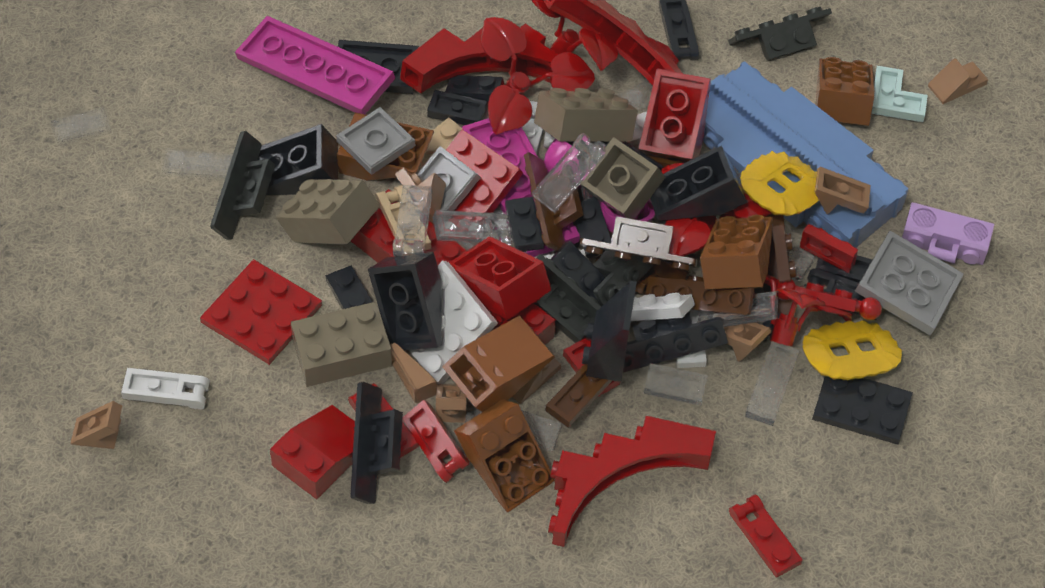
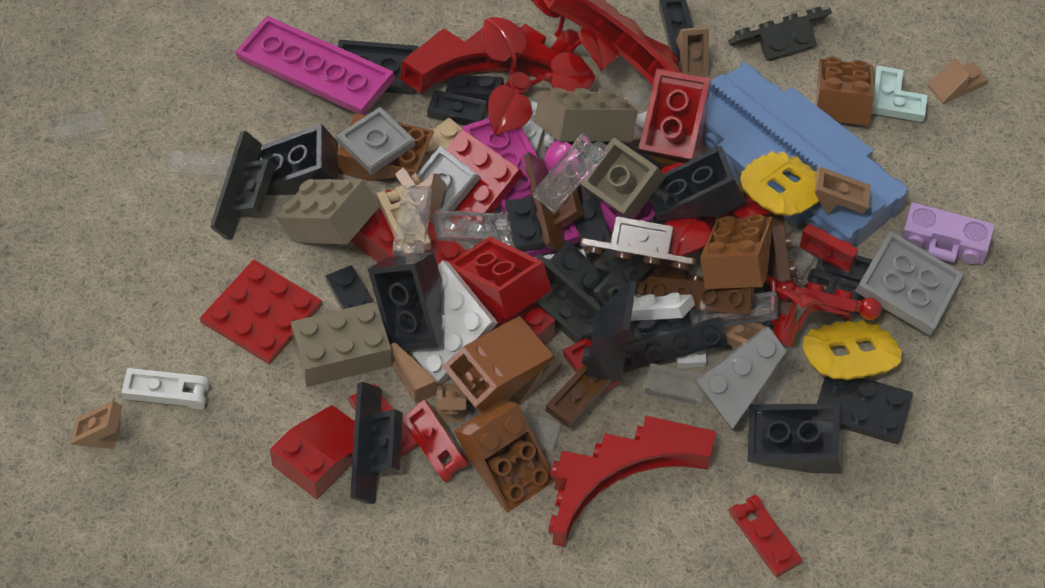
none -> medium nougat slope [676,26,709,77]
none -> light grey wedge [694,327,786,429]
none -> black slope [747,403,843,473]

